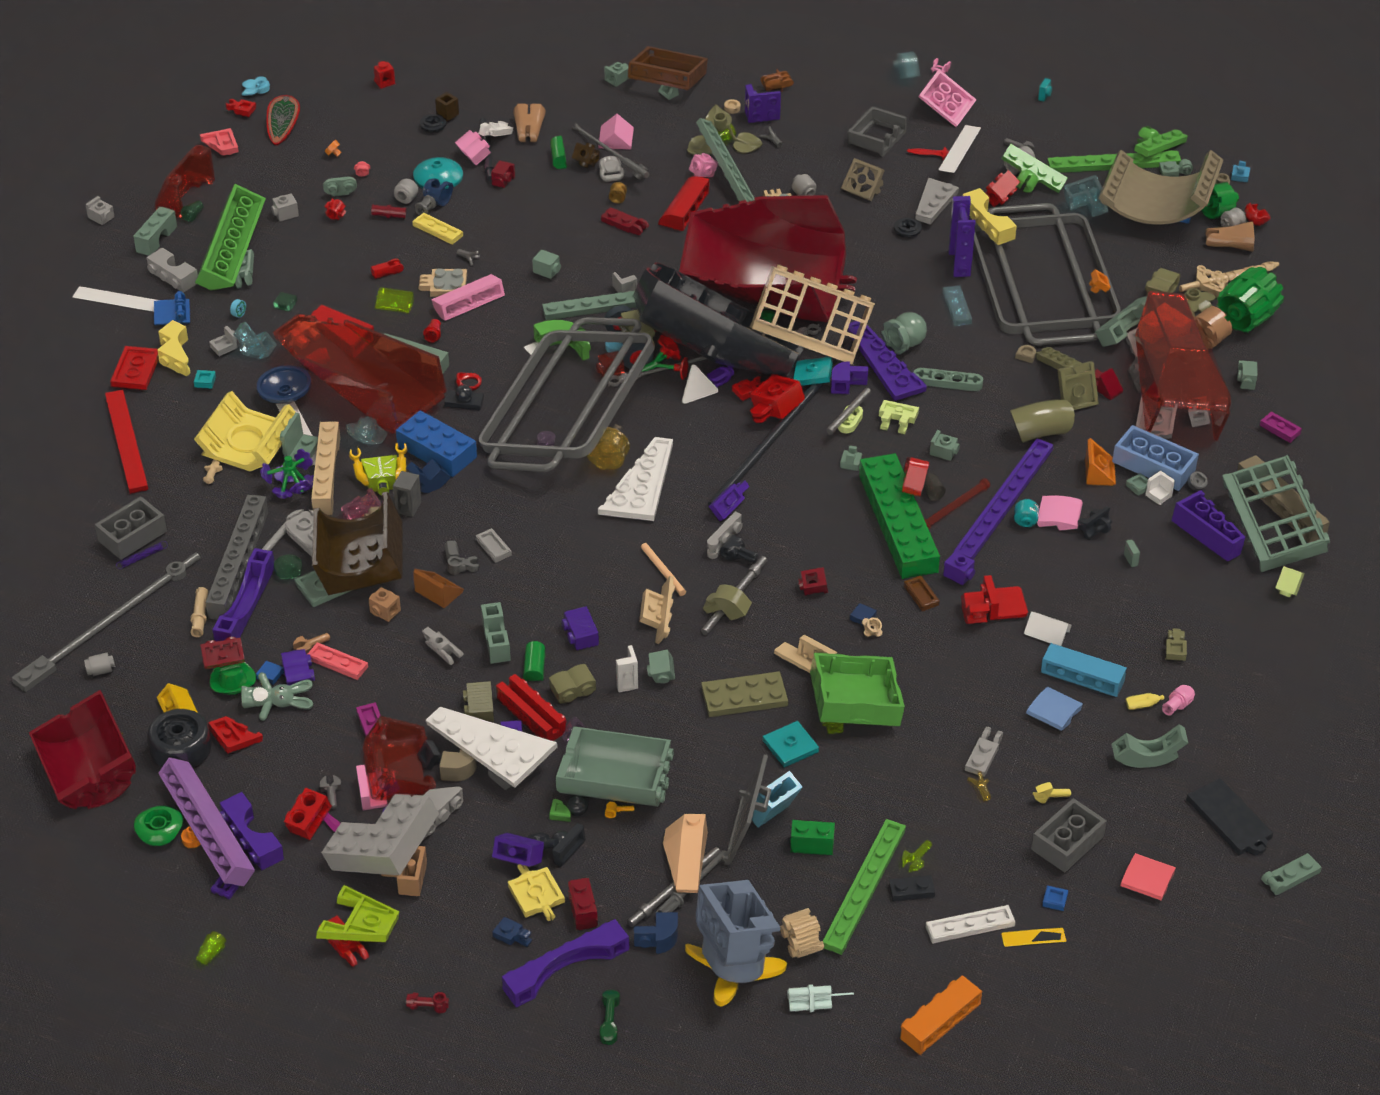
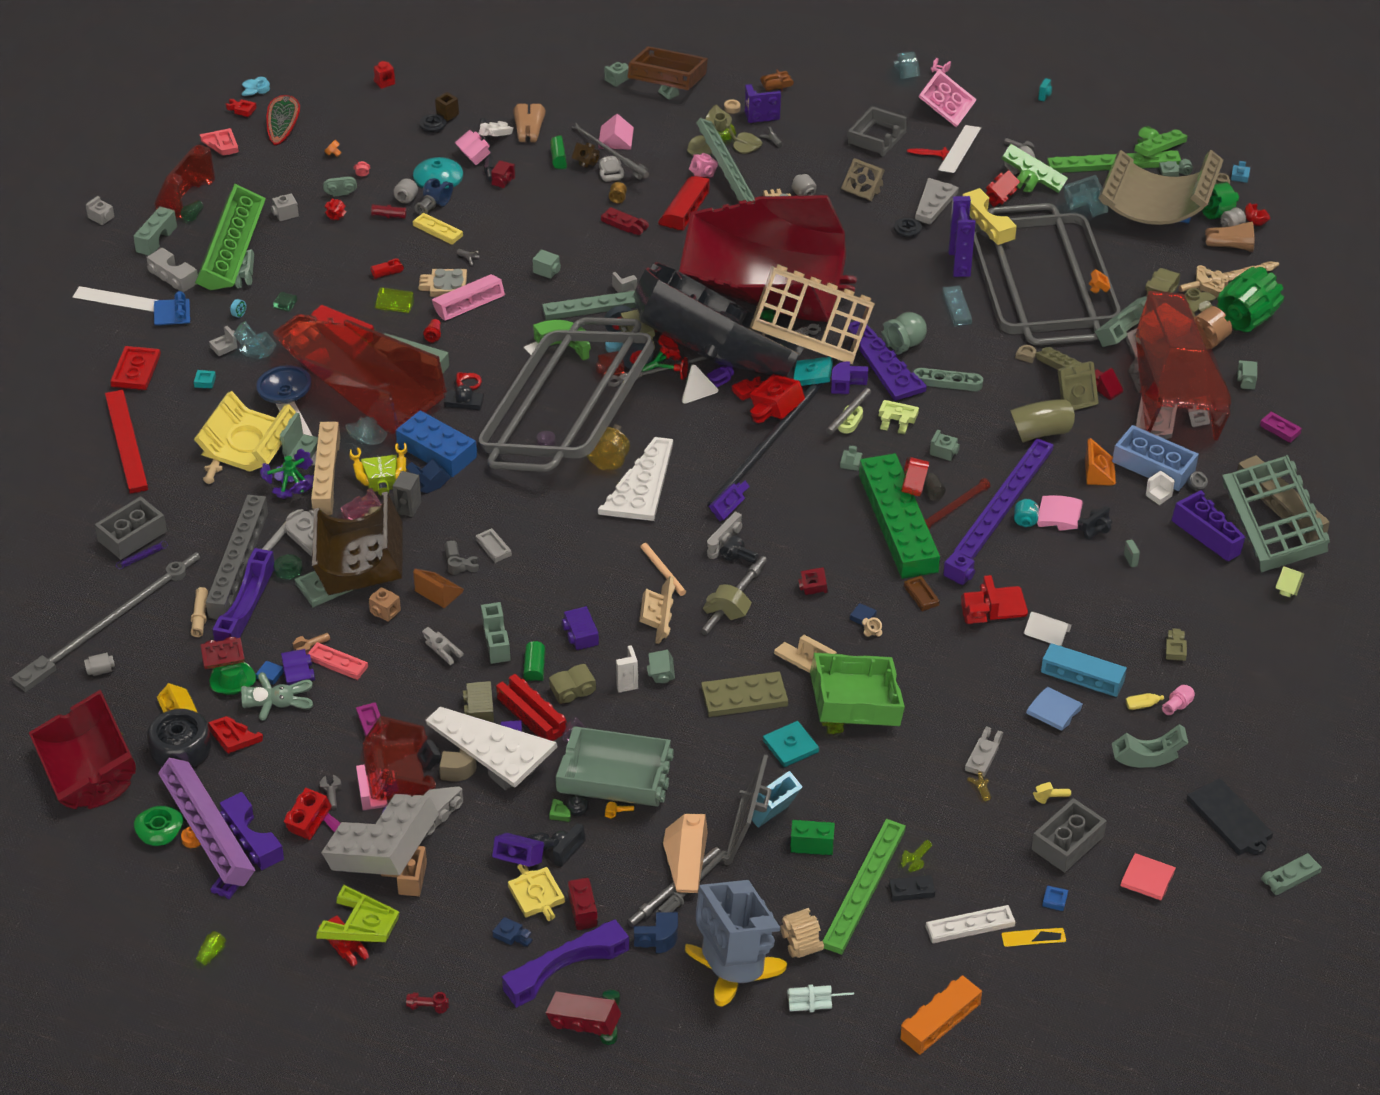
light yellow arch [157,320,190,376] -> none
sand green tile [1126,473,1148,496] -> none
none -> brick [546,992,621,1035]

